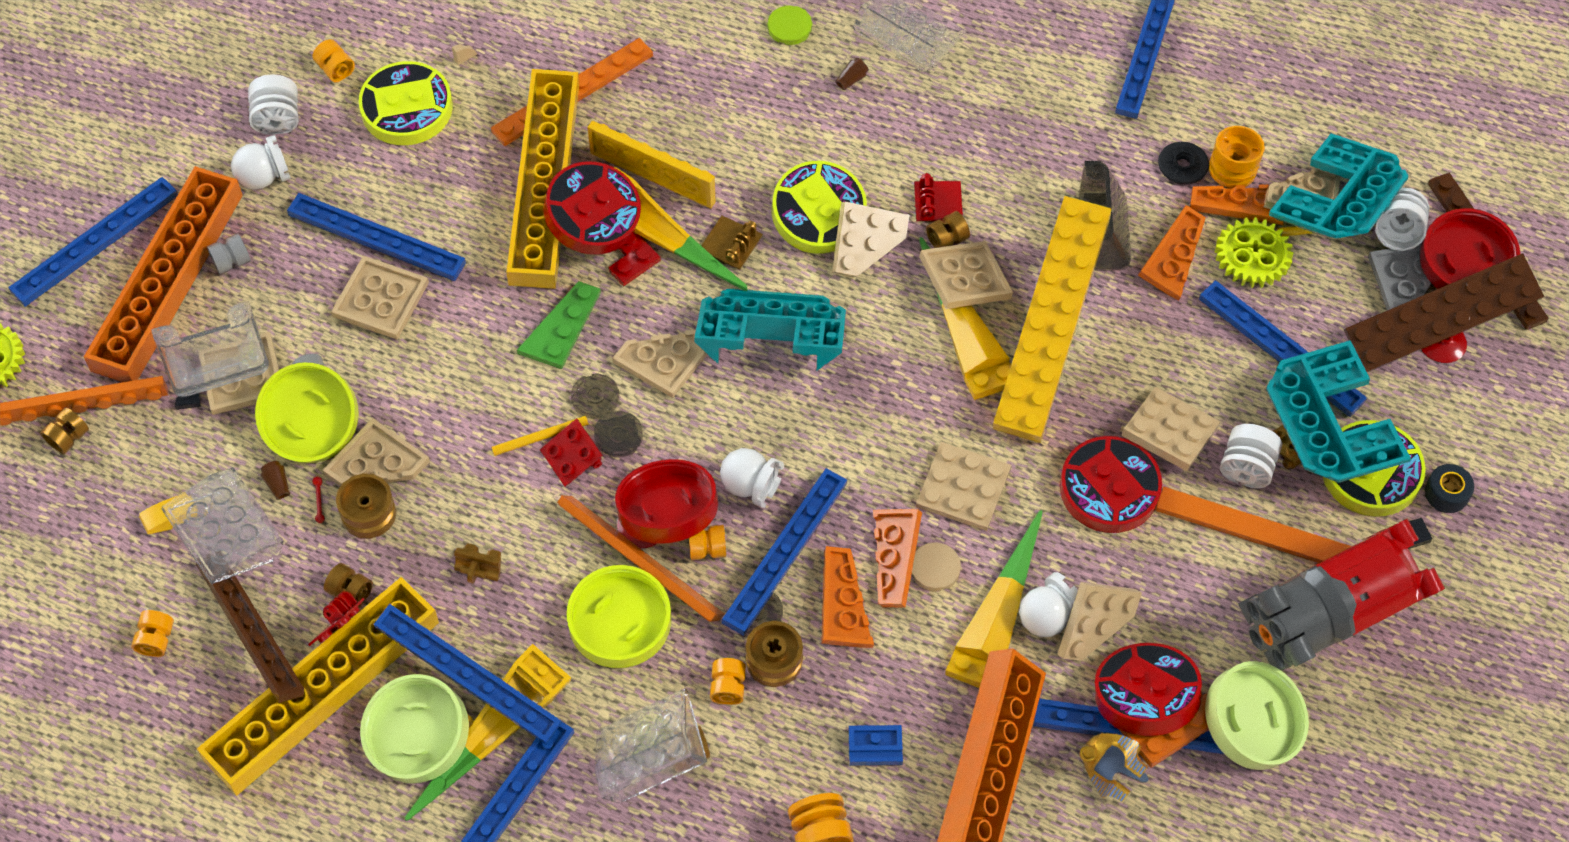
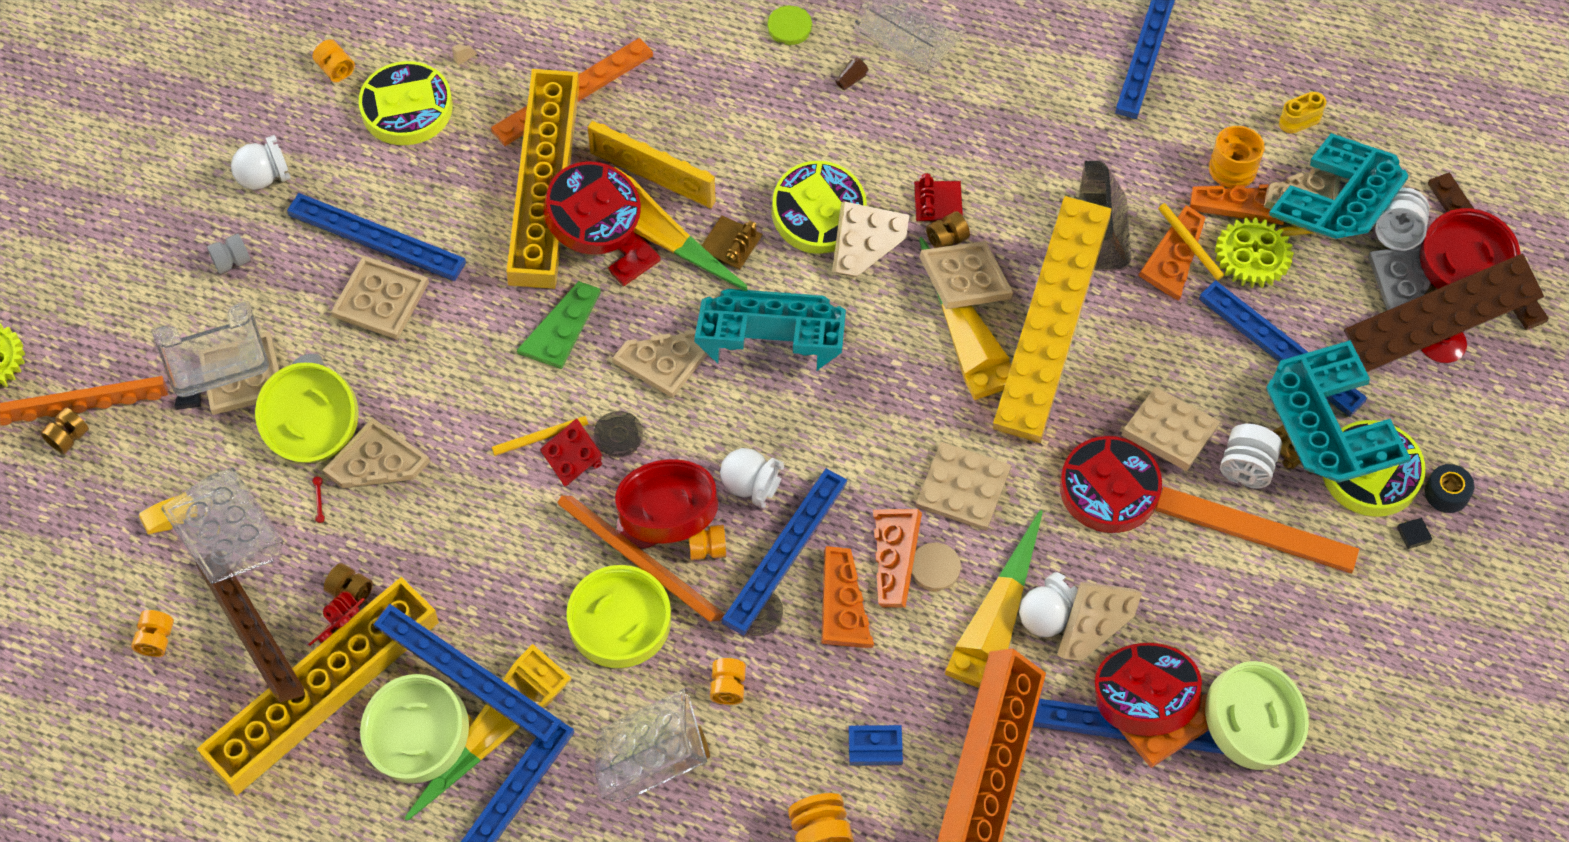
blue plate [8,177,178,307] -> none
orange brick [84,166,243,382] -> none
white wheel [248,74,299,135] -> none
reddish brown cone [260,461,290,500] -> none
pearl gold wheel [336,473,397,539] -> none
pearl gold hips [454,543,501,584] -> none
clear smoke tile [571,373,620,419] -> none
pearl gold wheel [745,621,803,687] -> none
piece [1080,733,1149,802] -> none
black wheel [1158,142,1209,184] -> none
piece [1238,518,1445,671] -> none
none -> yellow bar [1158,203,1224,281]
none -> yellow brick [1279,92,1327,134]

